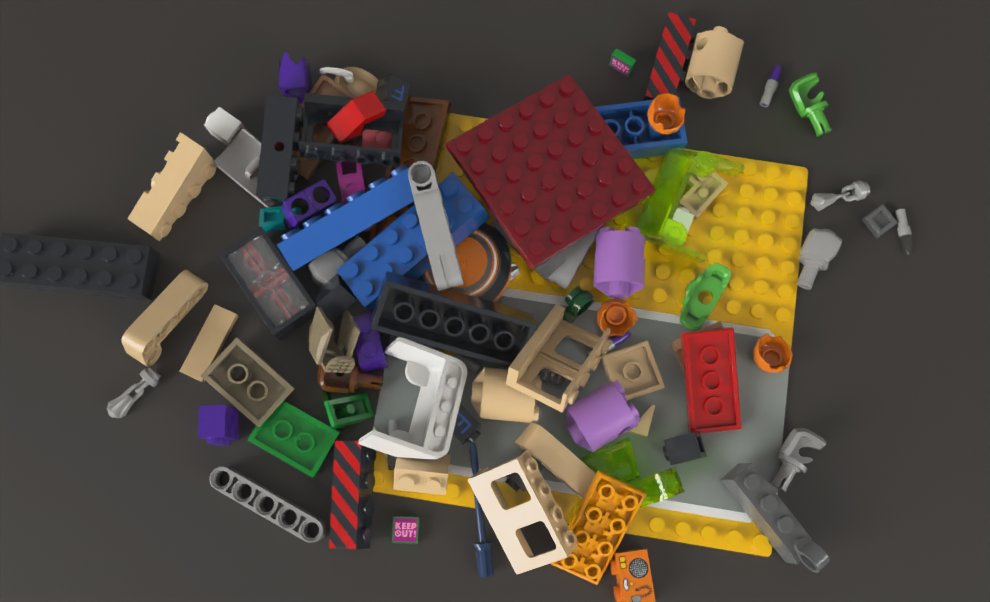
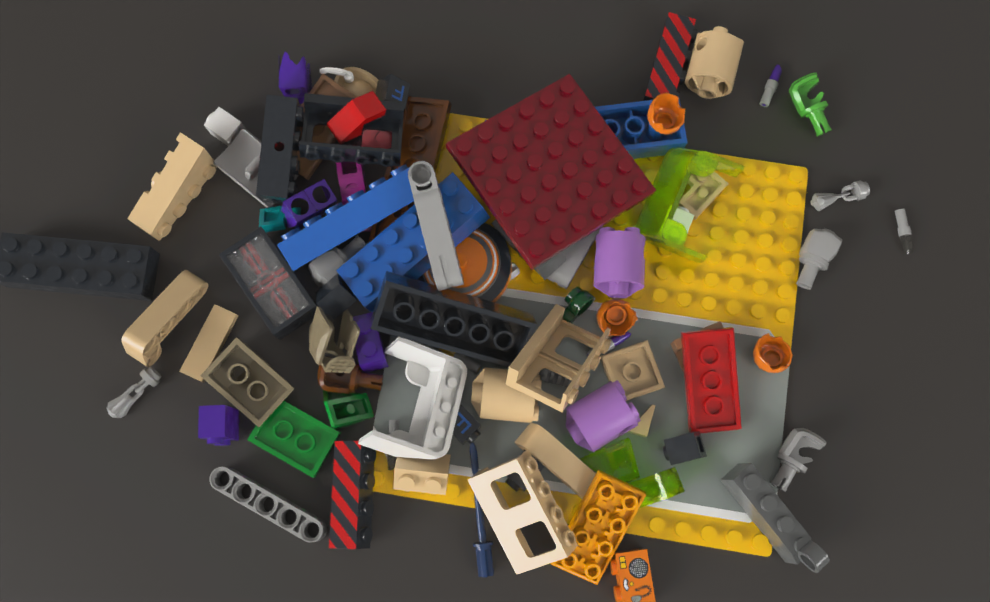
tile [392,516,420,544] -> none
tile [609,49,636,77] -> none
bright green piece [679,263,731,331] -> none
dark grey tile [861,204,898,239] -> none

